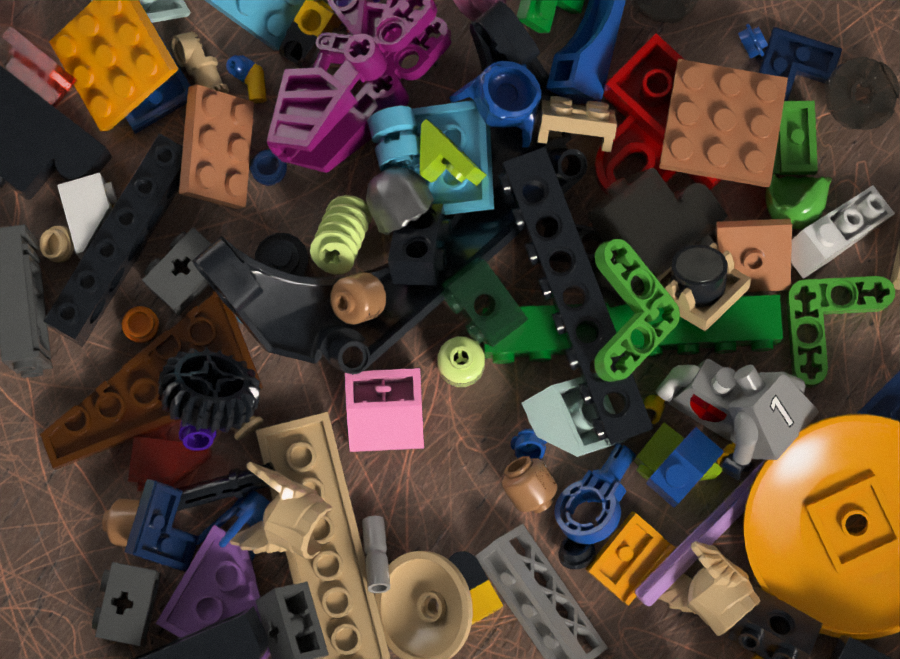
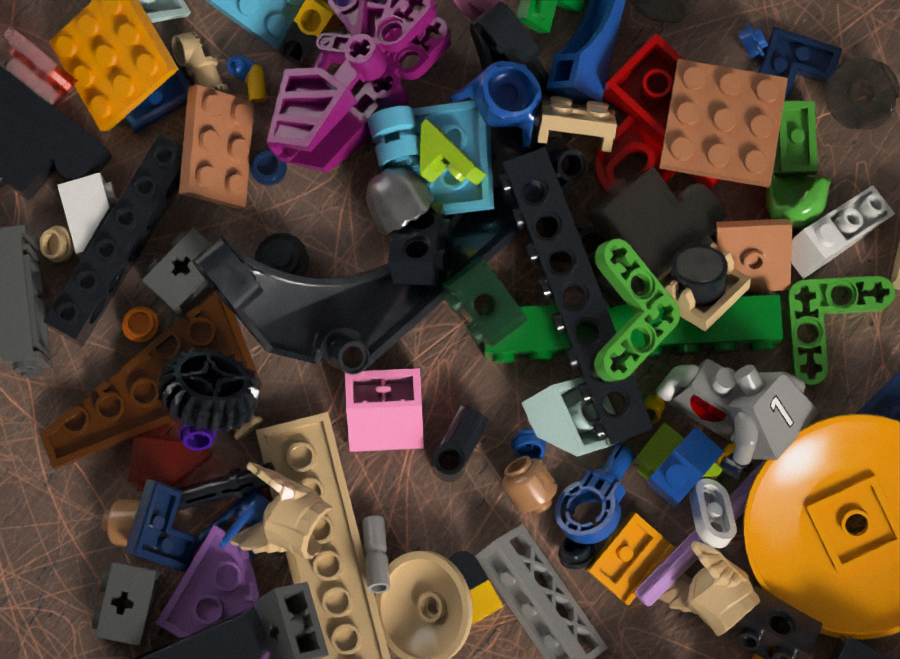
yellowish green piece [310,195,372,274] -> none
medium nougat head [331,272,386,325] -> none
yellowish green head [437,336,485,387] -> none
none -> black piece [432,405,489,482]
none -> white plate [689,478,737,548]

